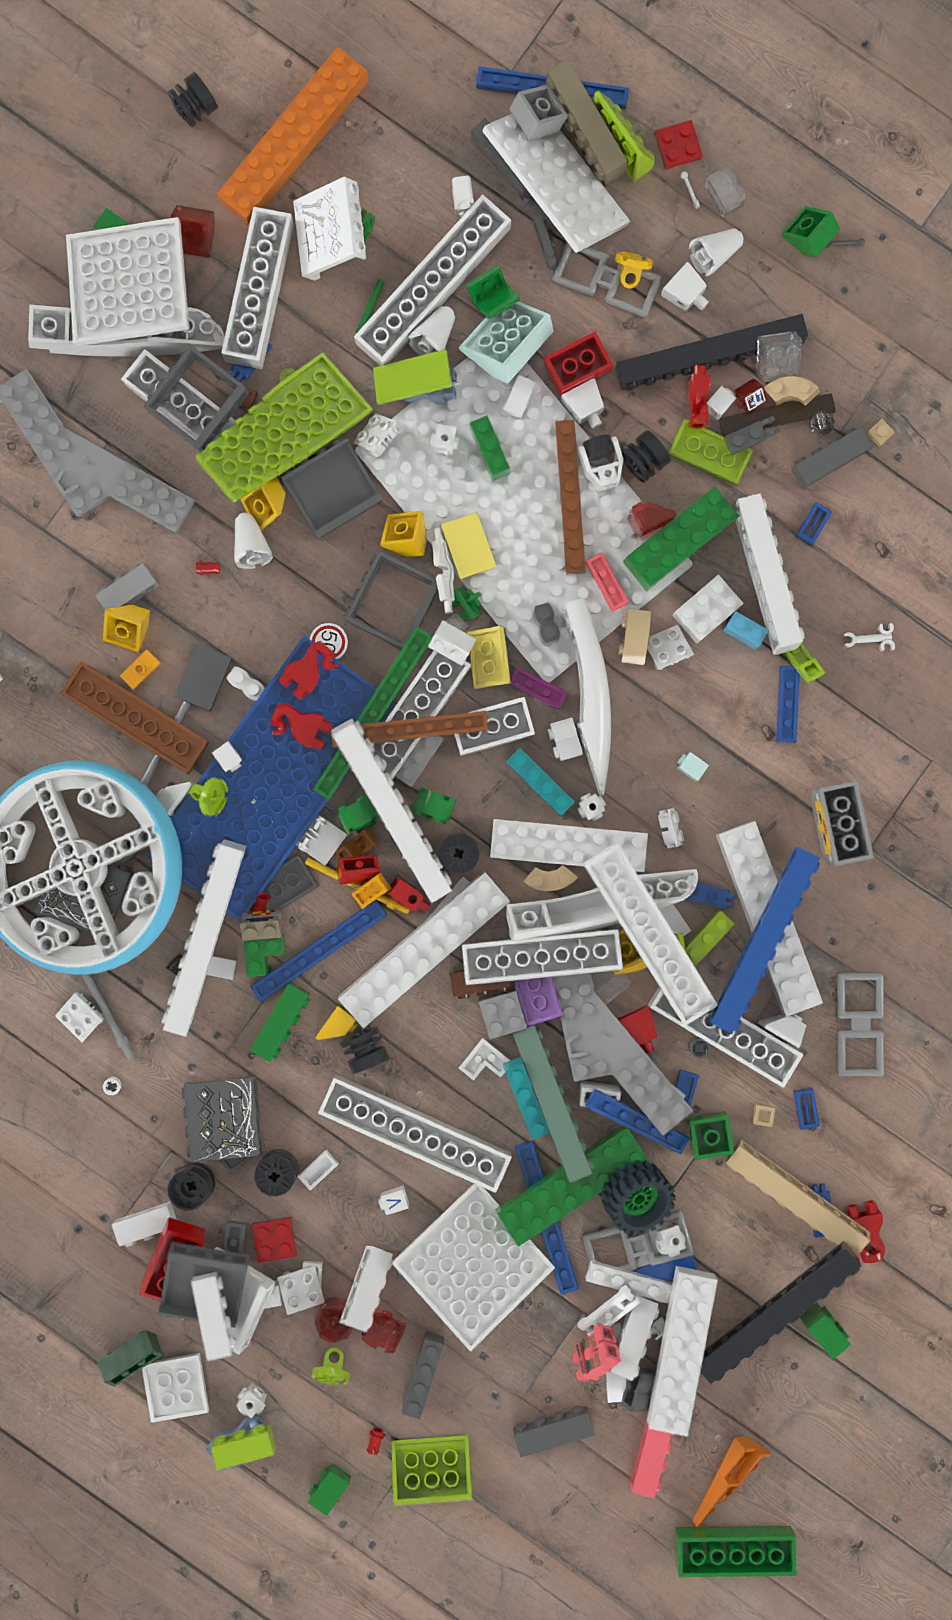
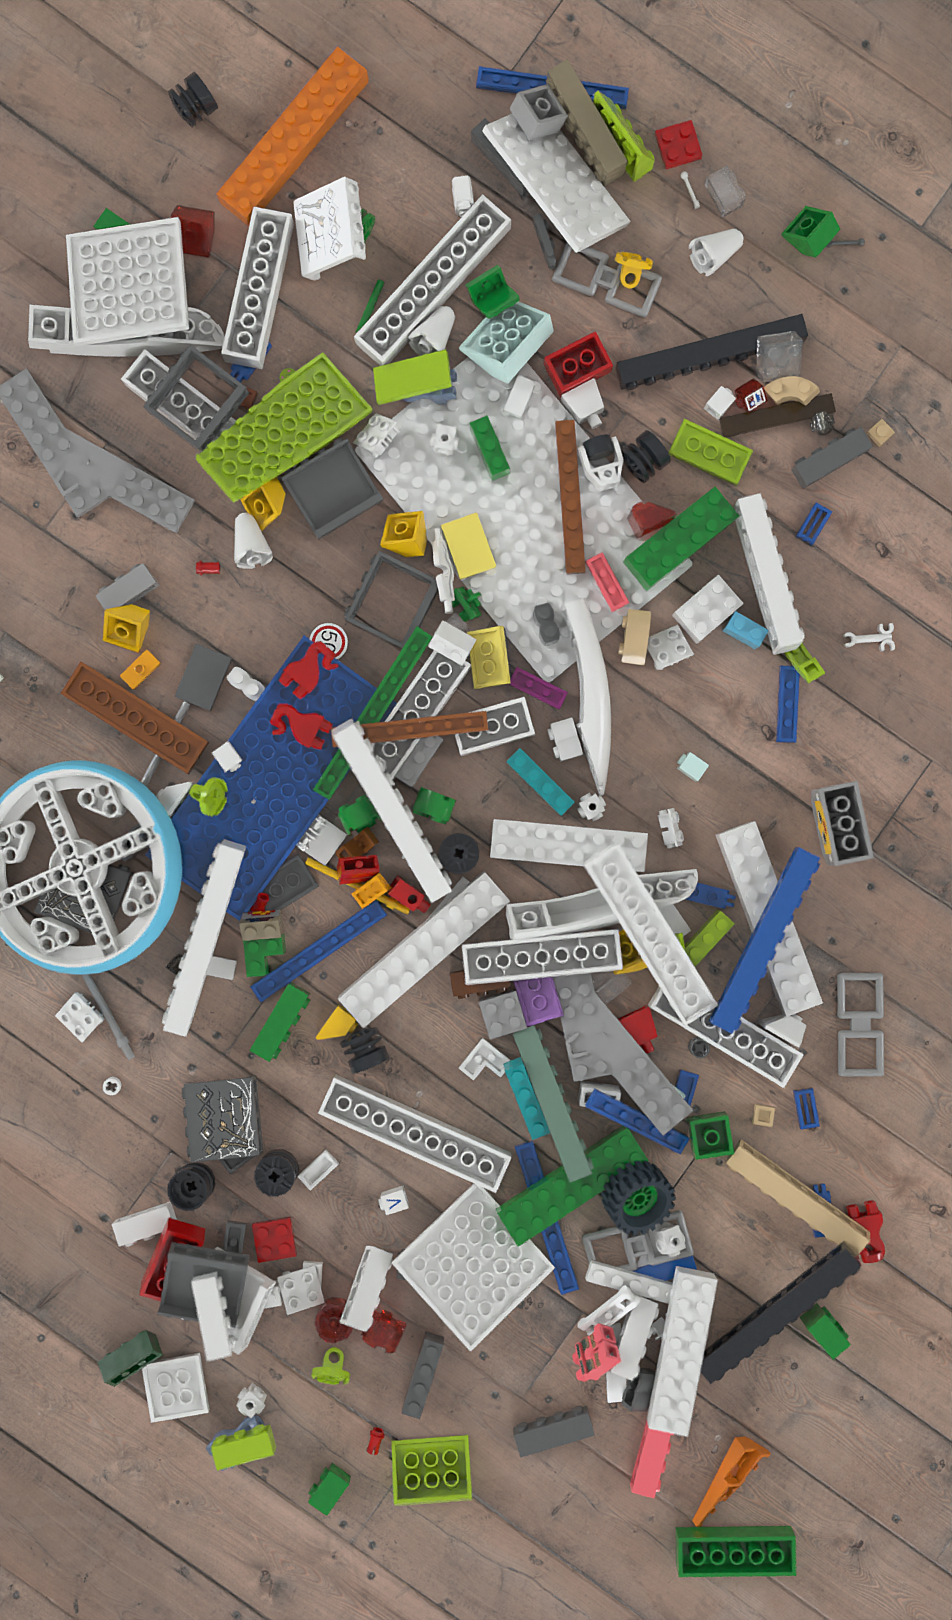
tan brick [523,865,578,891] -> none
white torso [661,262,709,311] -> none
red hips [686,365,711,429] -> none
dark grey hinge [724,416,781,455] -> none

